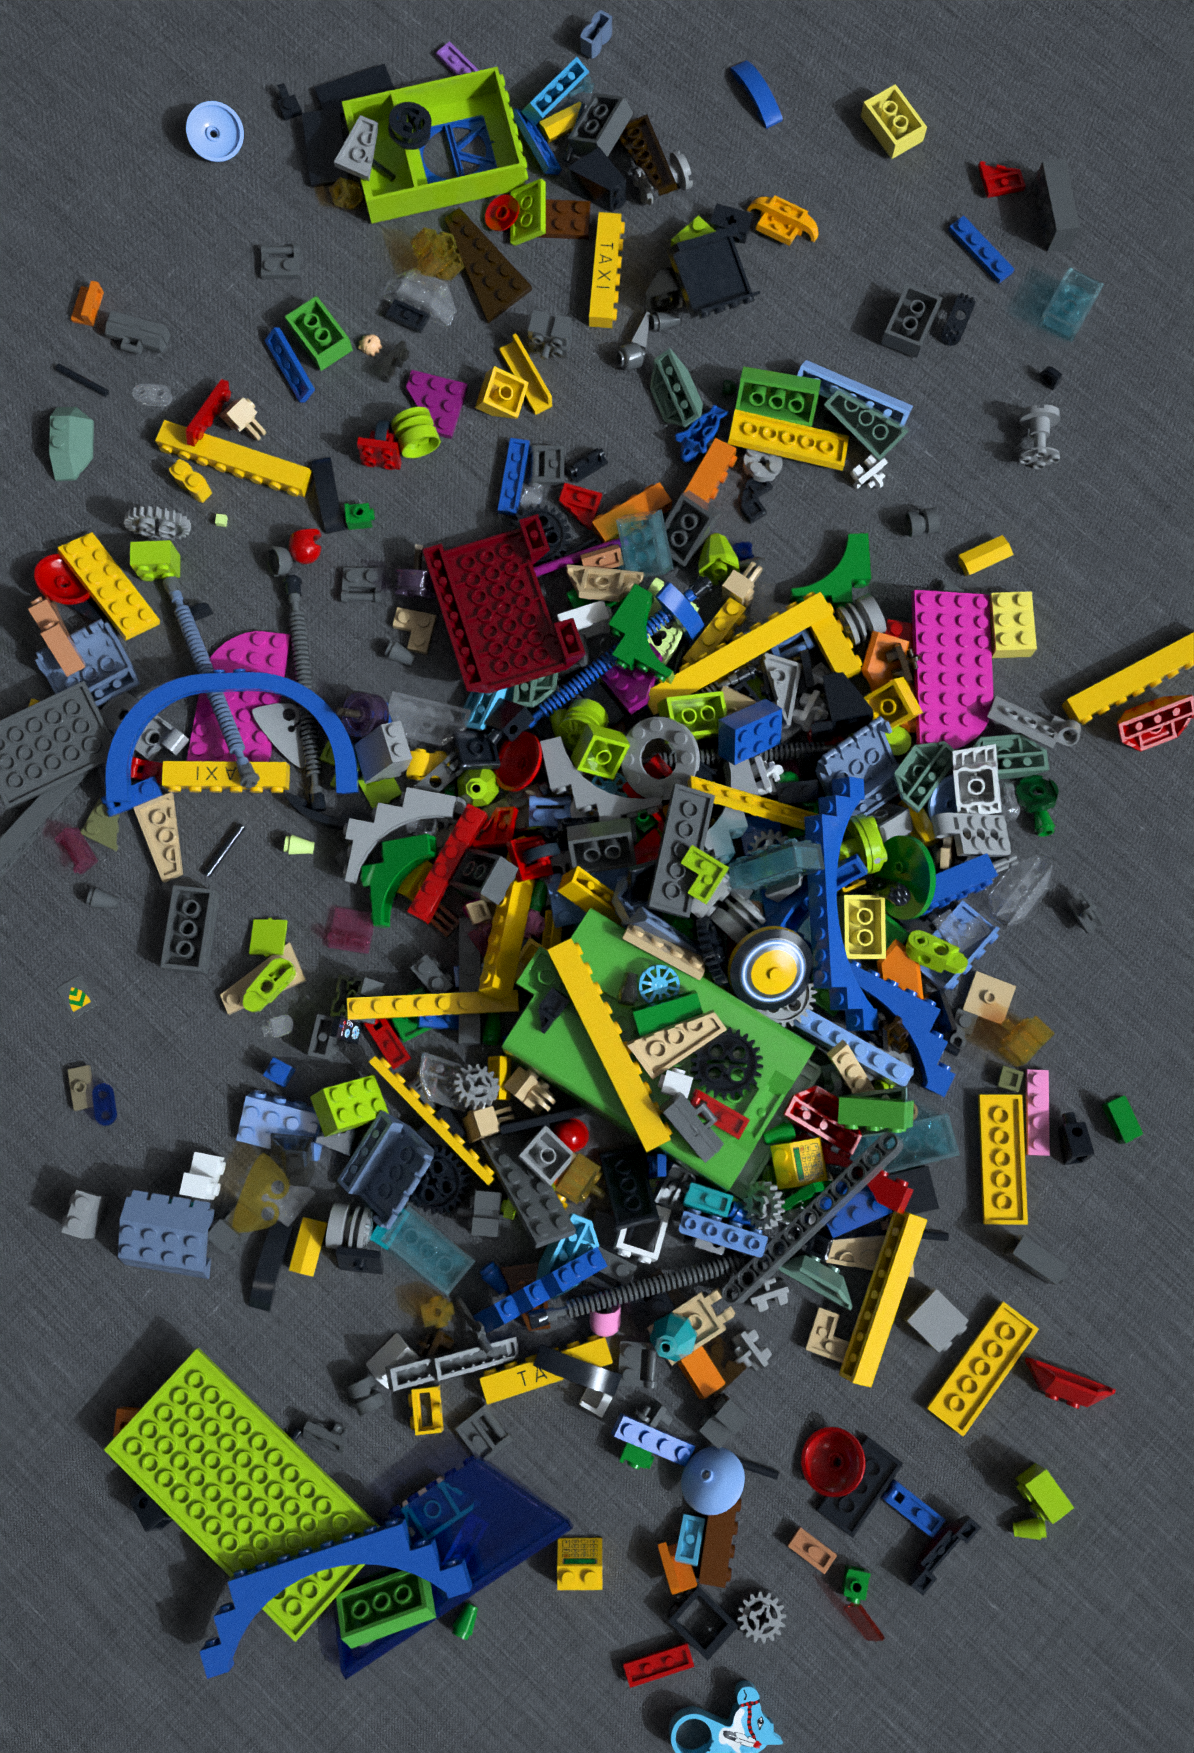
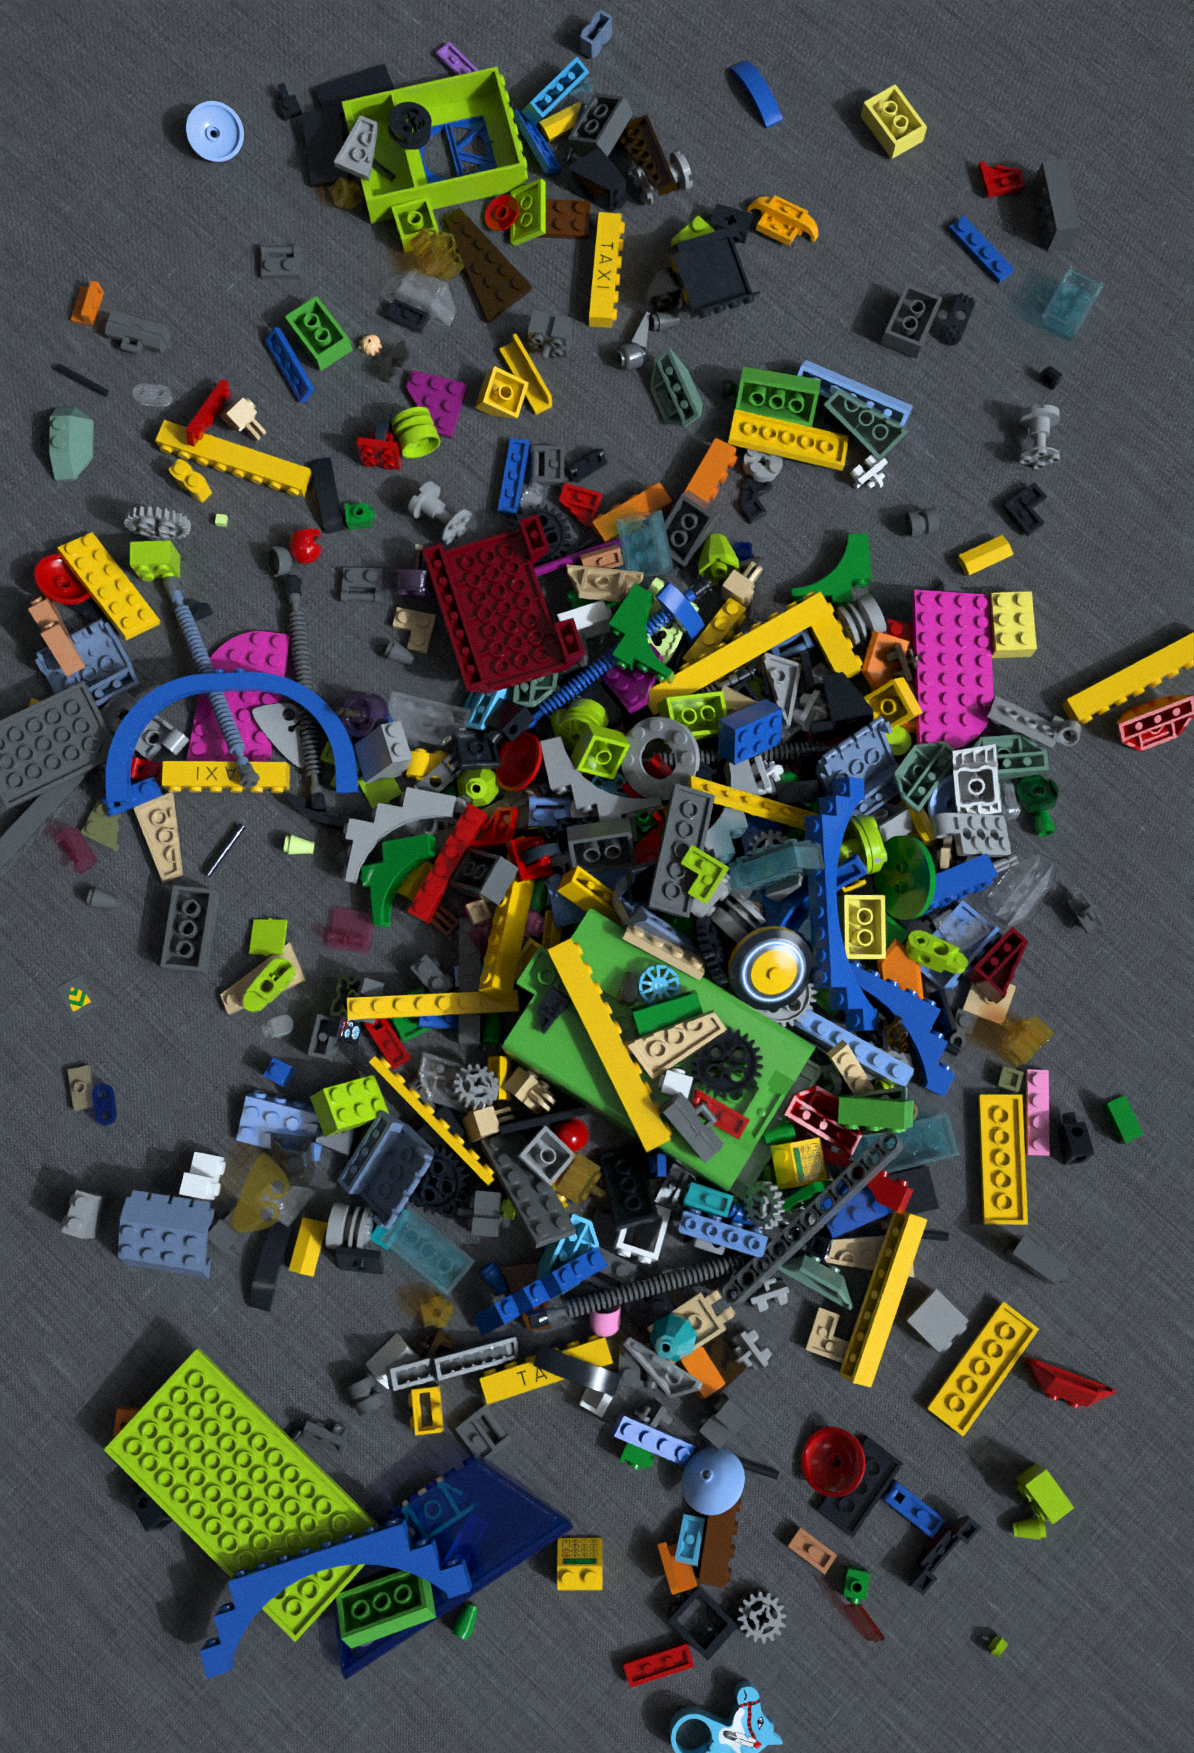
dark grey sword [454,1293,494,1355] -> none
blue animal [675,405,729,462] -> none
black piece [861,877,911,906] -> none
none -> lime brick [391,197,441,253]
none -> light grey piece [408,481,472,545]
none -> light grey wing [623,1337,703,1398]
none -> dark red wedge [965,927,1028,1004]
none -> lime plate [988,1636,1008,1658]
none -> black plate [1002,482,1047,537]

